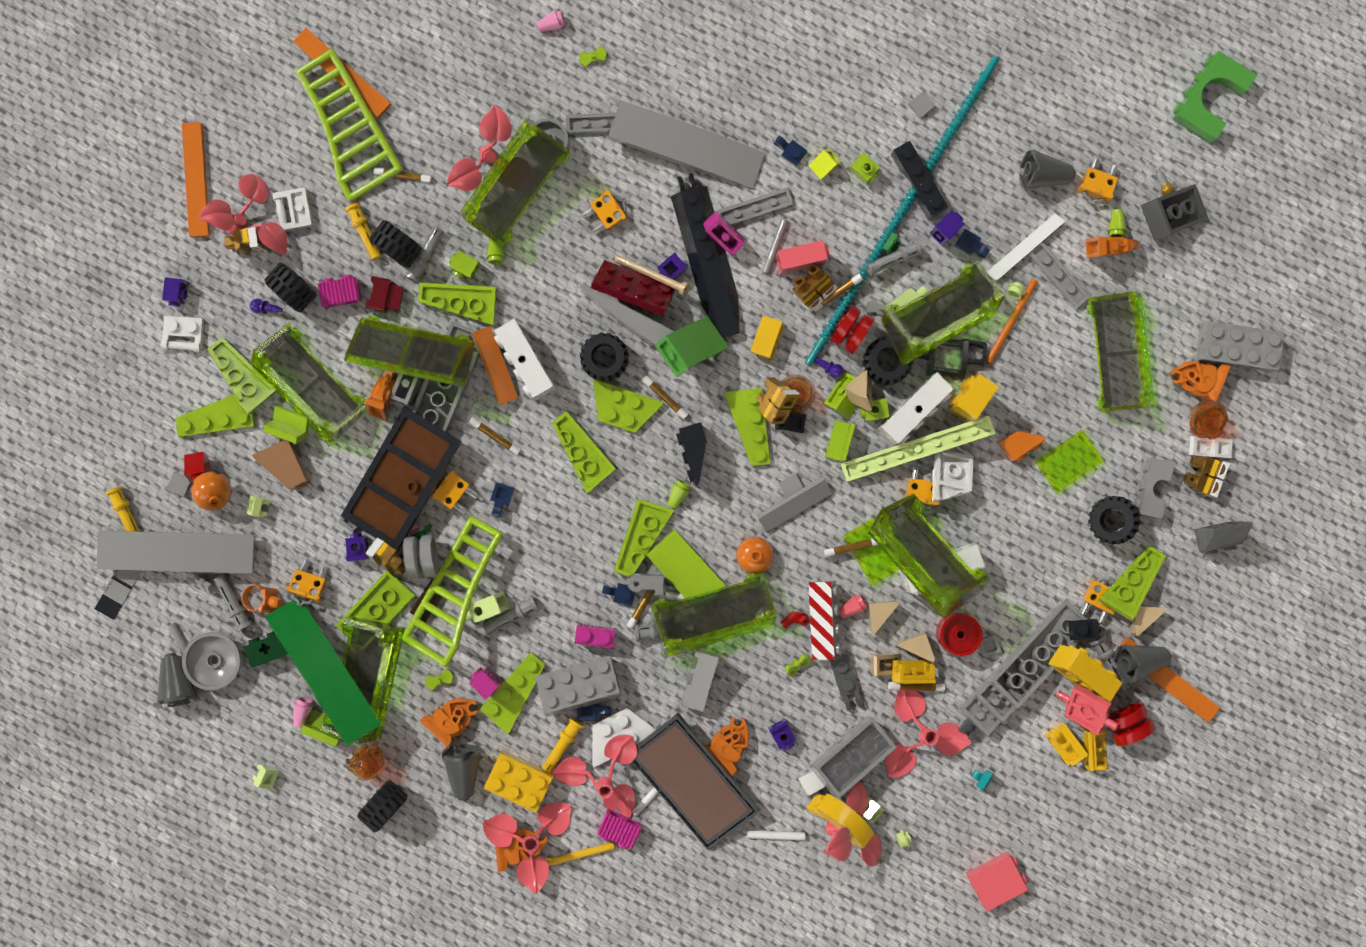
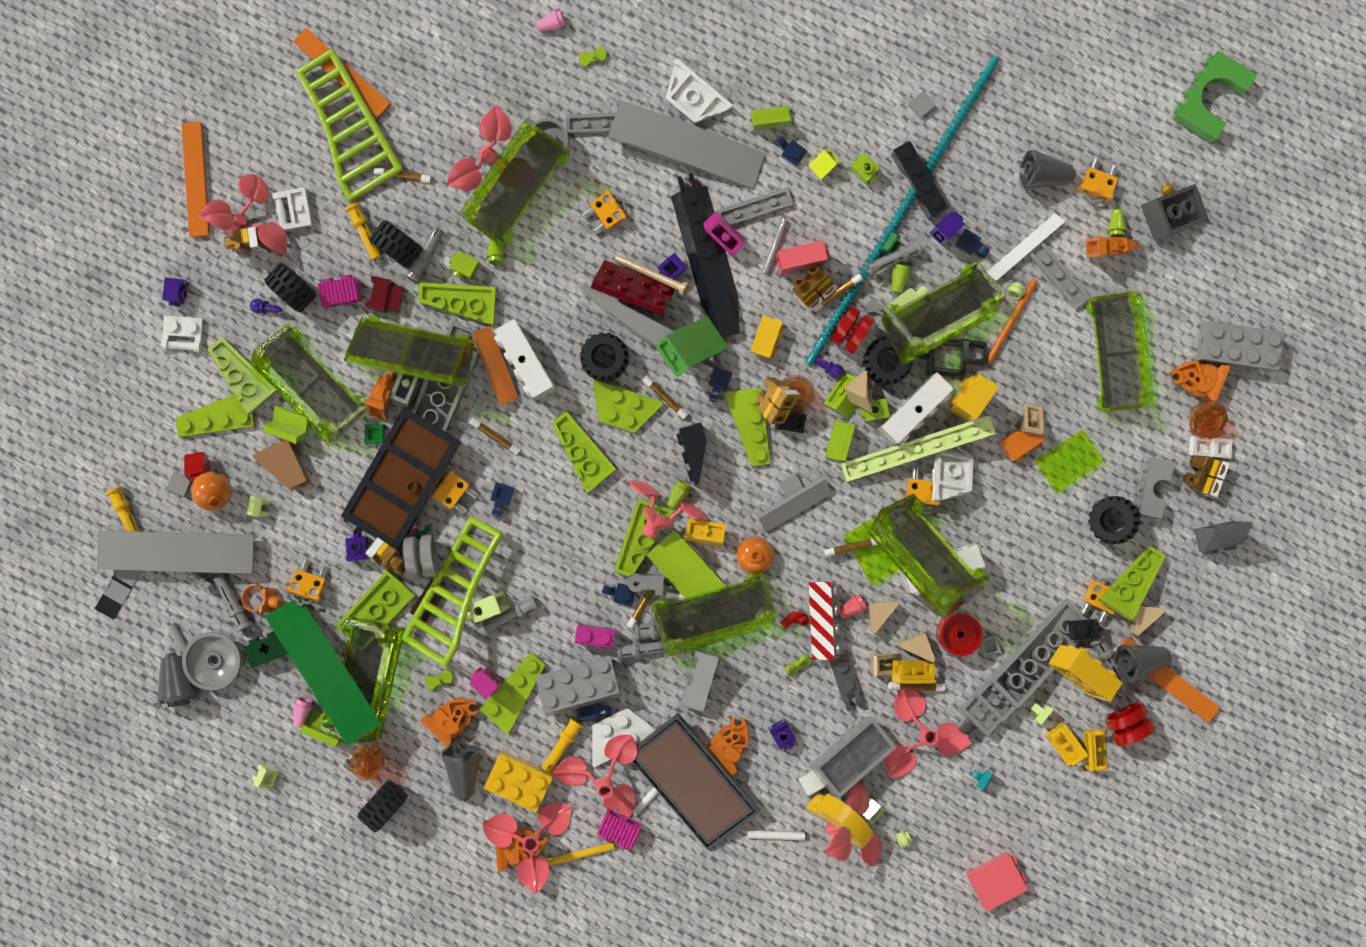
coral plate [1056,684,1119,735] -> none
none -> green tile [364,424,385,444]
none -> light grey pin [616,639,676,662]
none -> coral plant [627,480,710,538]
none -> white wing [666,58,733,124]
none -> yellow hinge [684,518,726,547]
none -> dark blue plate [708,367,733,403]
none -> lime panel [751,106,792,131]
none -> lime cone [891,264,911,293]
none -> tan slope [1018,403,1044,435]
none -> yellowish green tile [1030,703,1053,725]

